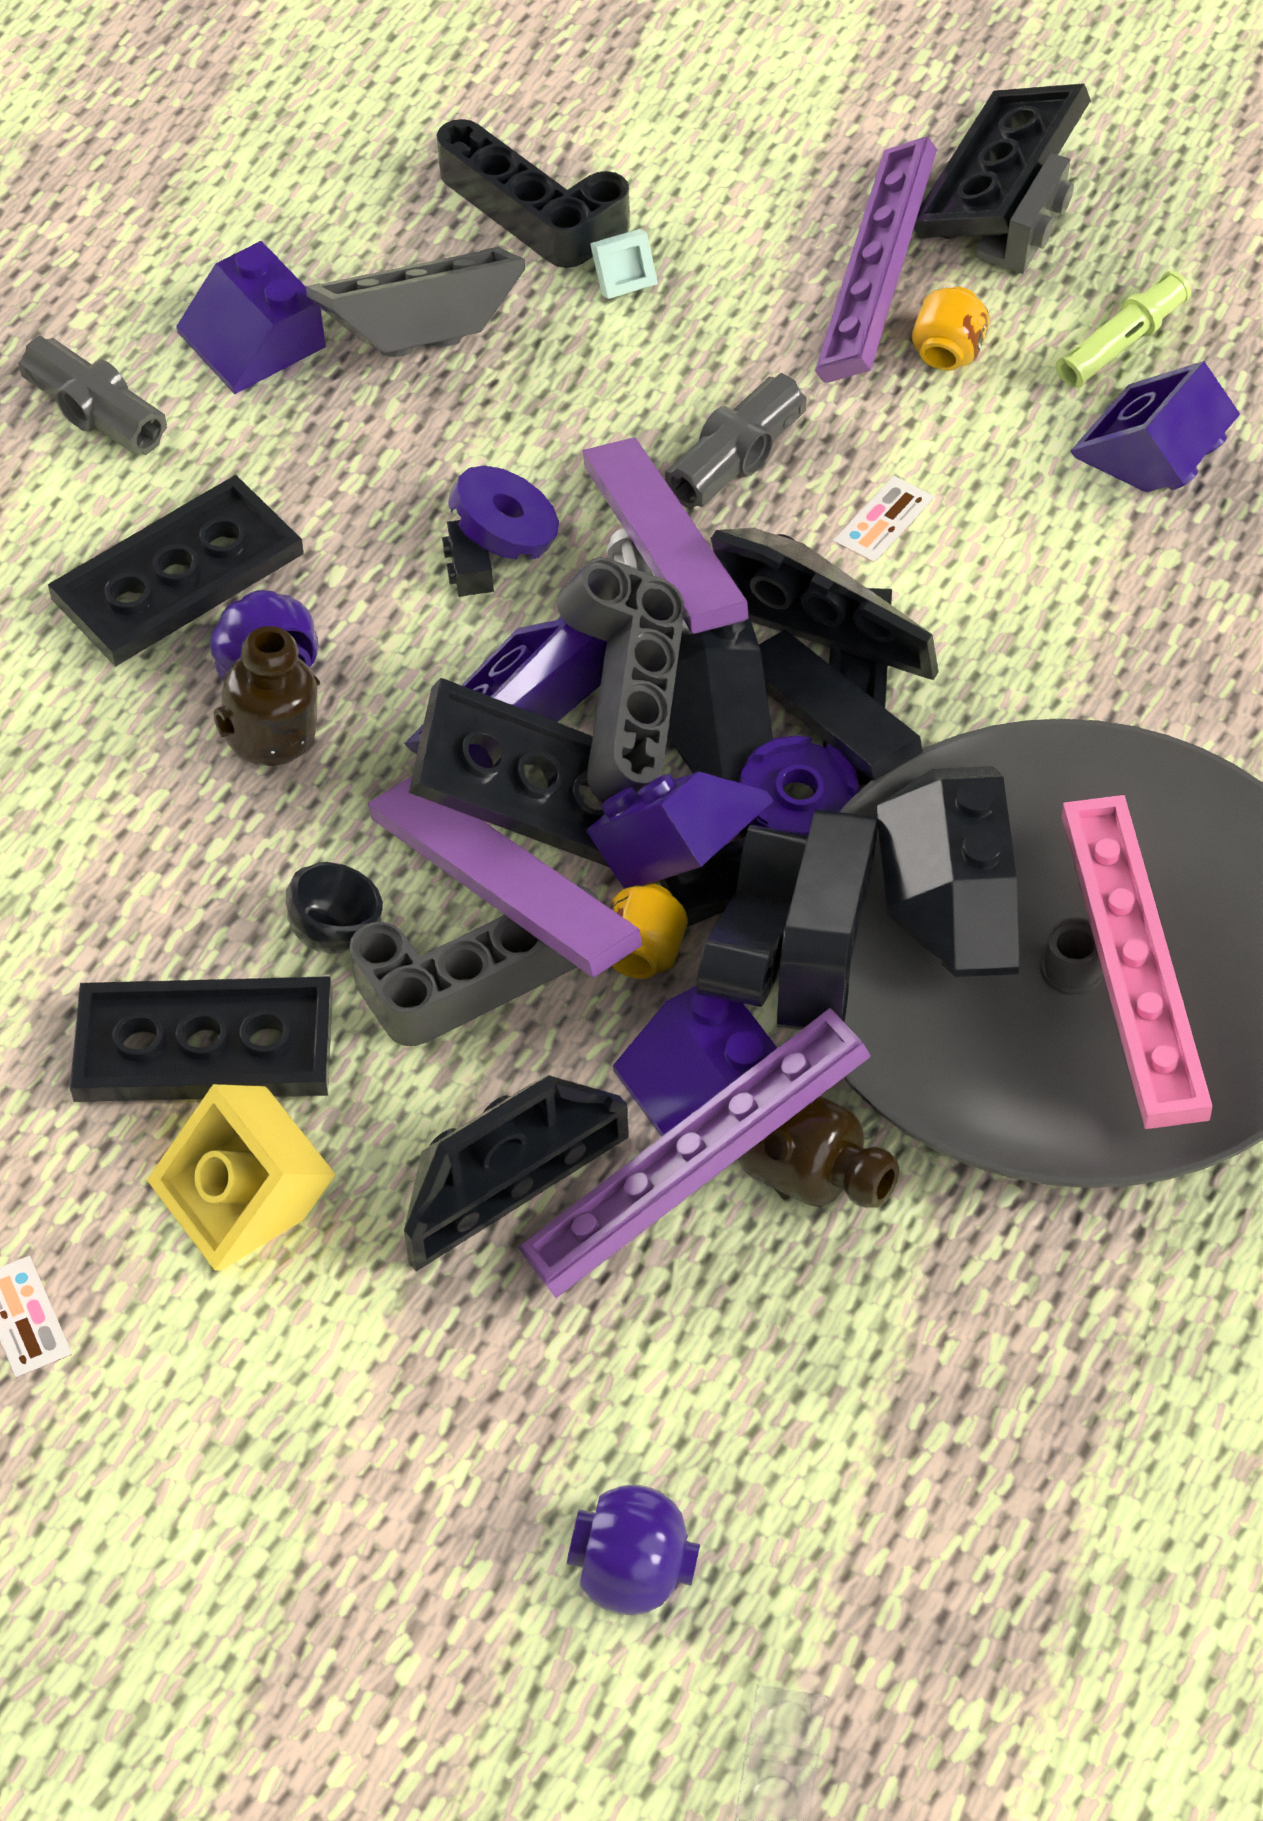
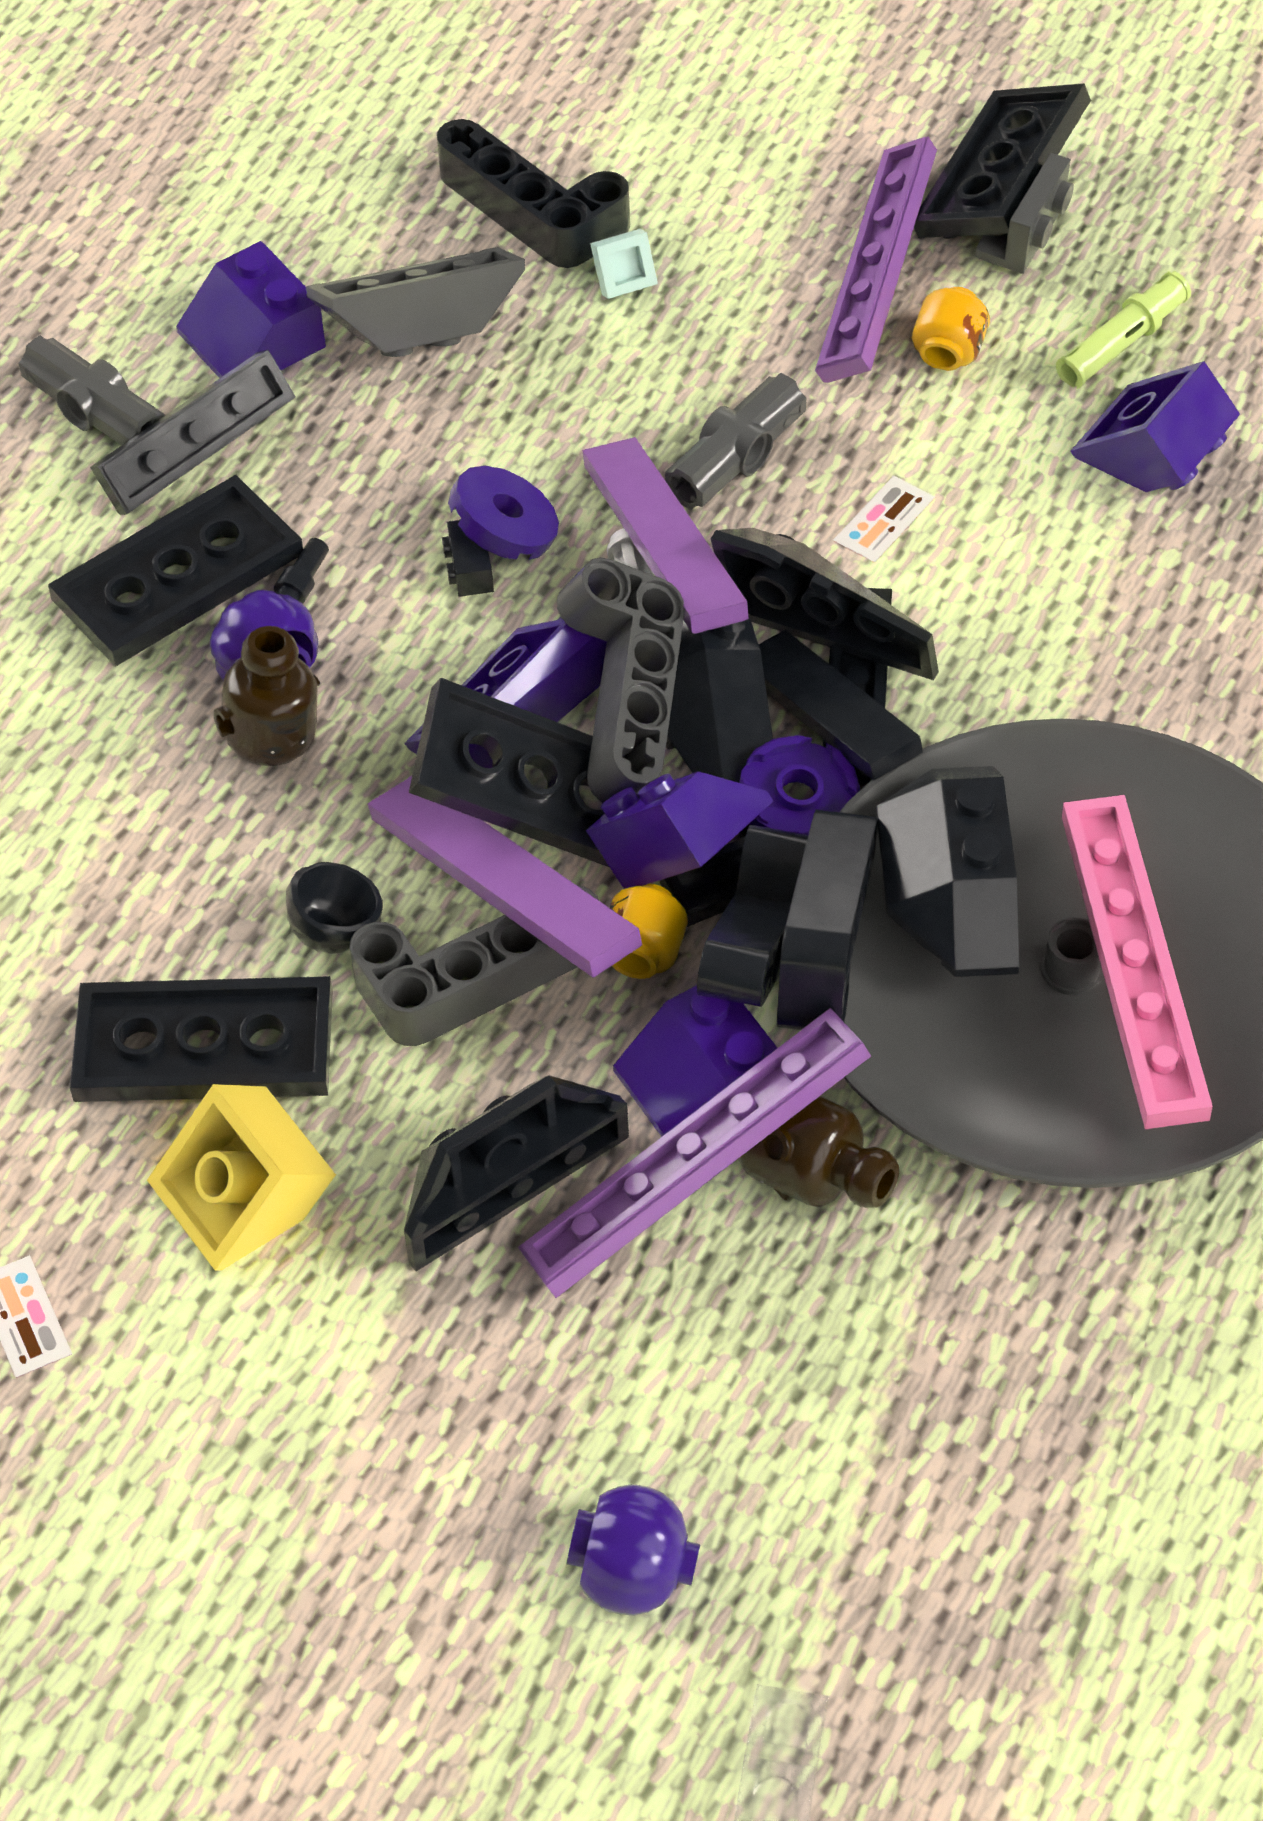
none -> tile [90,350,296,515]
none -> black bar [274,538,329,604]

